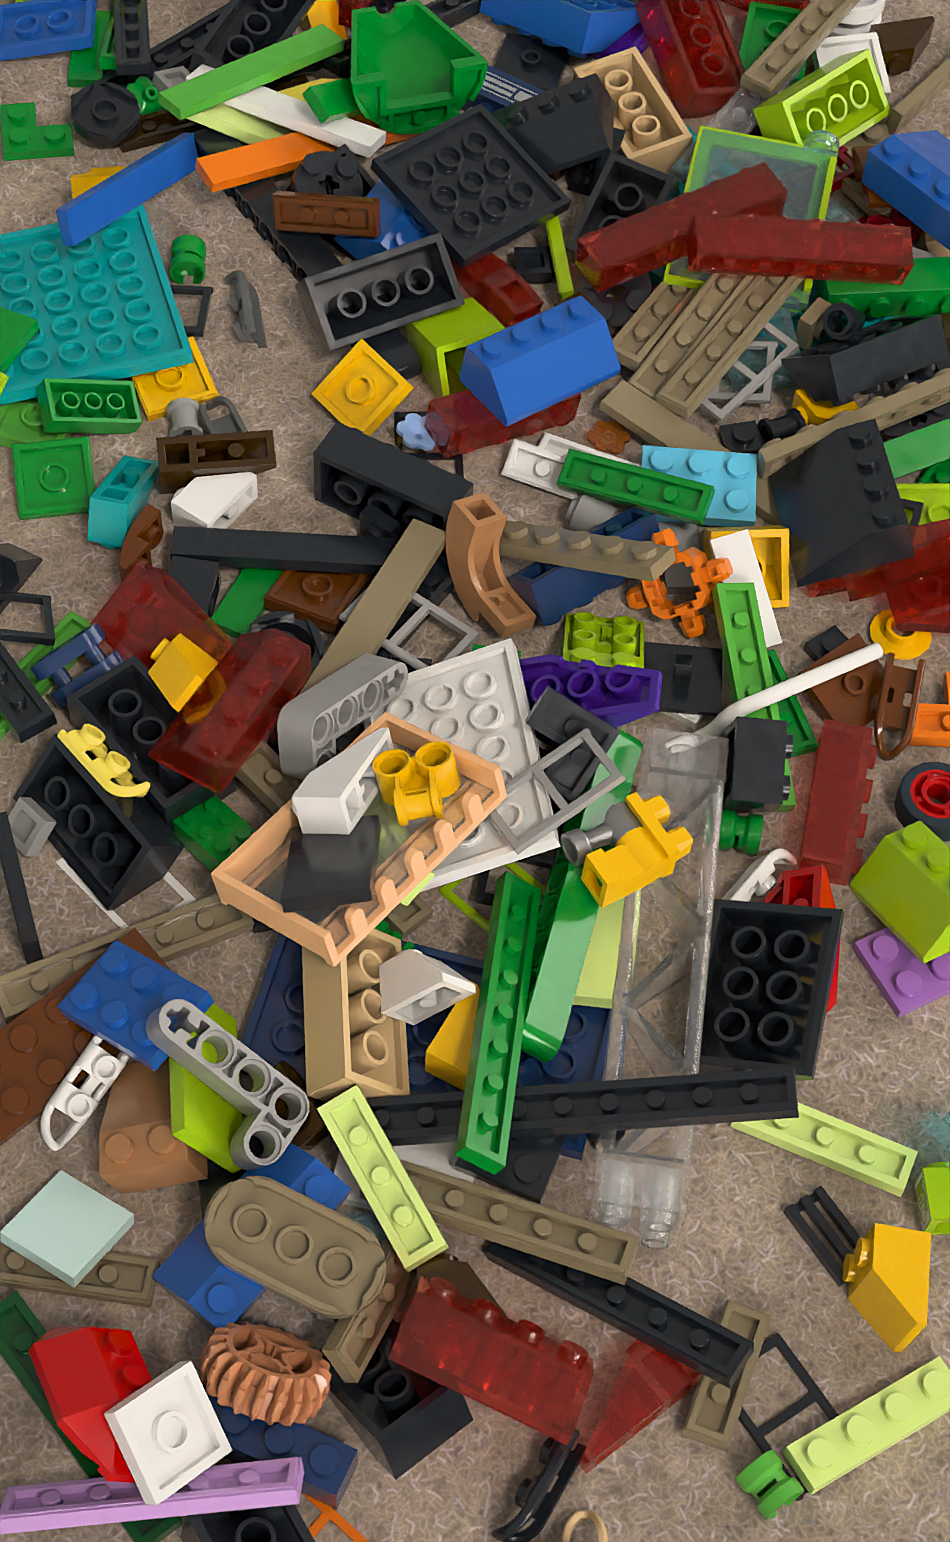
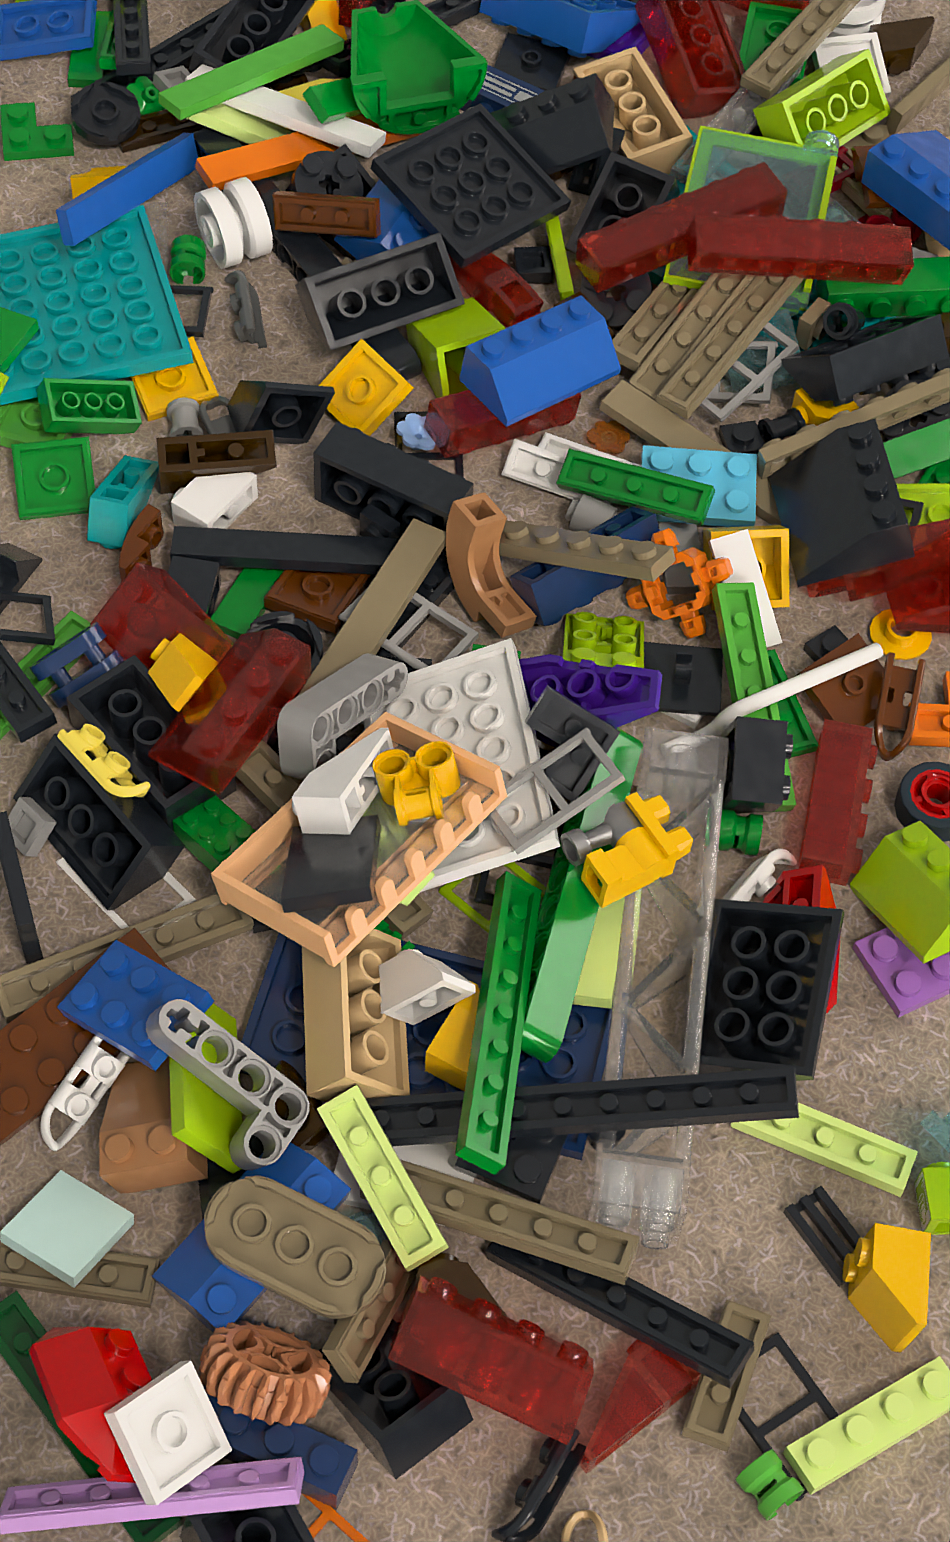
none -> white wheel [194,177,273,269]
none -> black slope [227,380,335,444]

